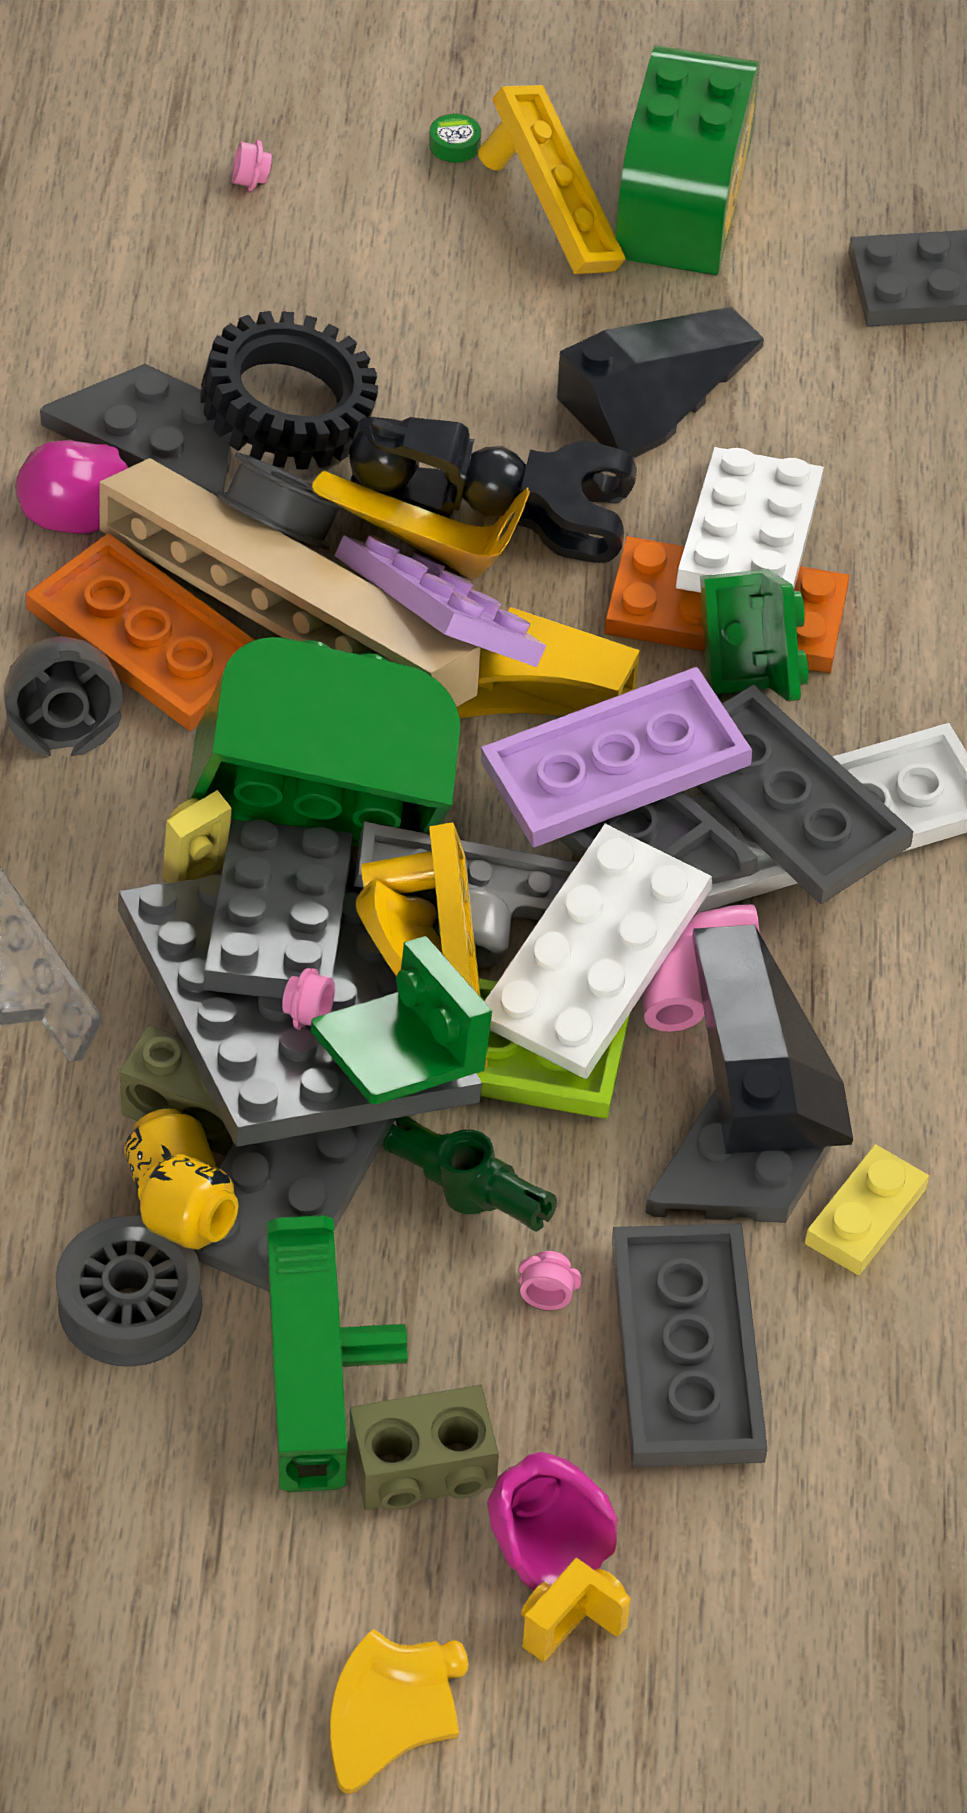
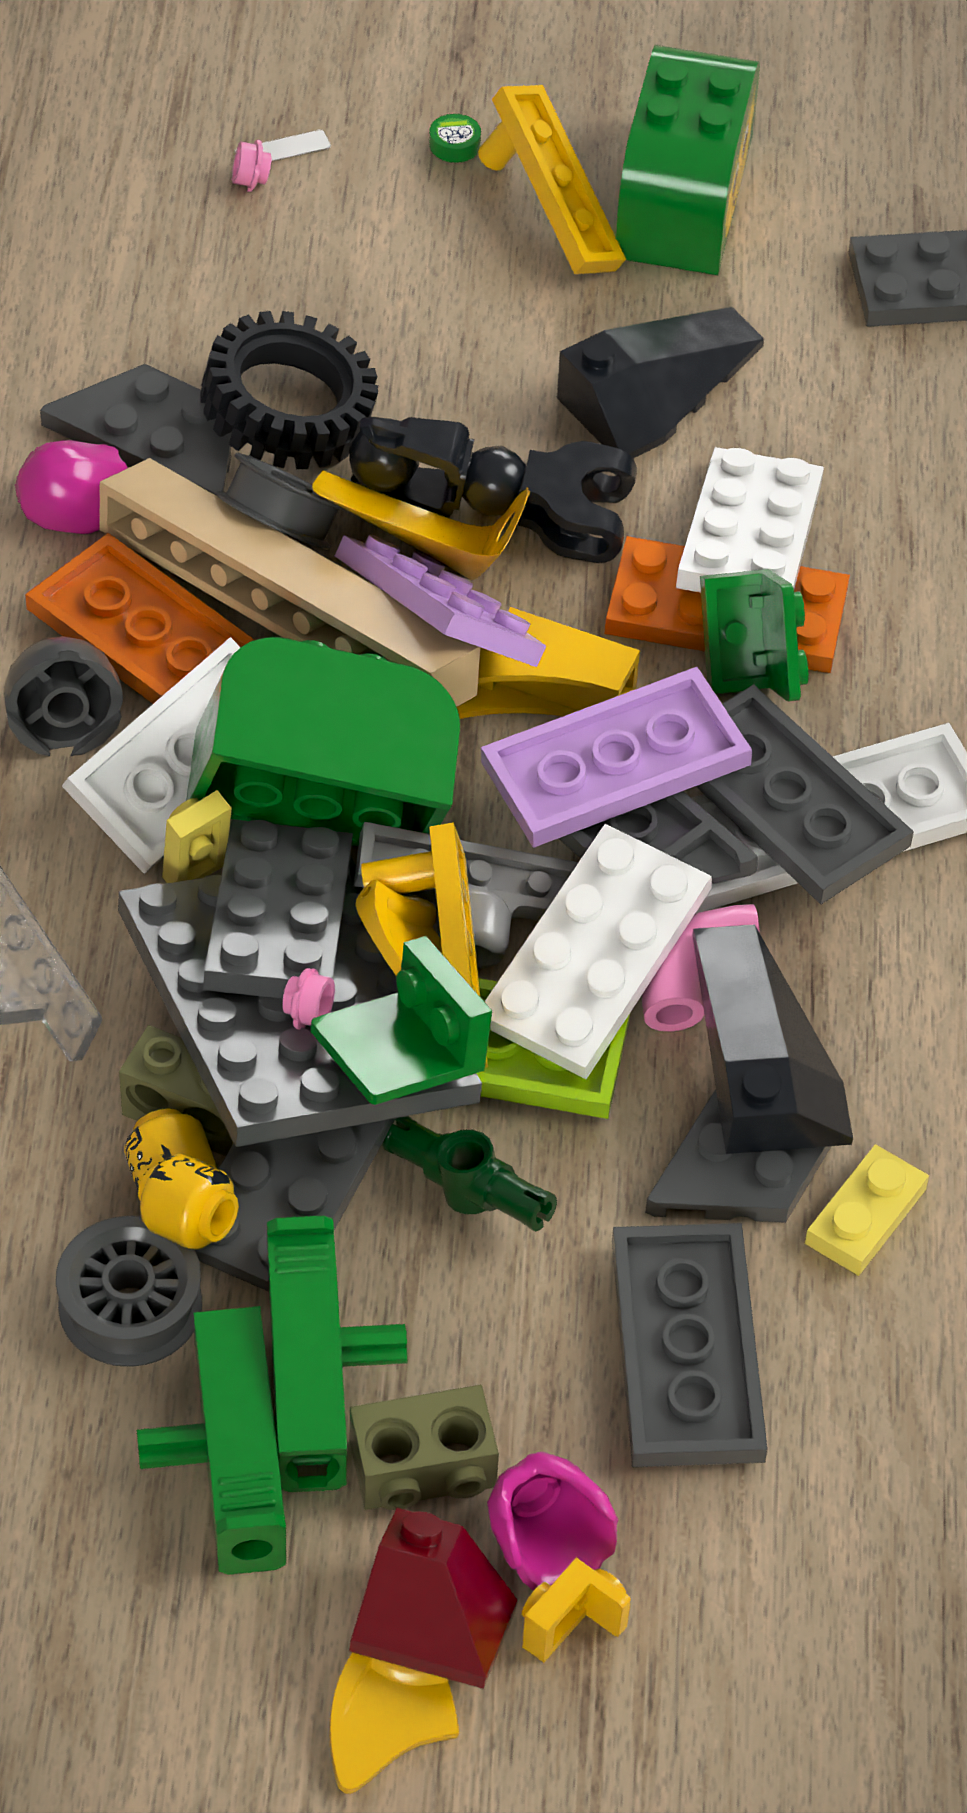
bright pink plate [518,1251,582,1310] -> none
none -> white plate [62,637,240,874]
none -> green piece [137,1306,287,1575]
none -> white sticker [235,130,331,161]
none -> dark red slope [349,1508,518,1689]

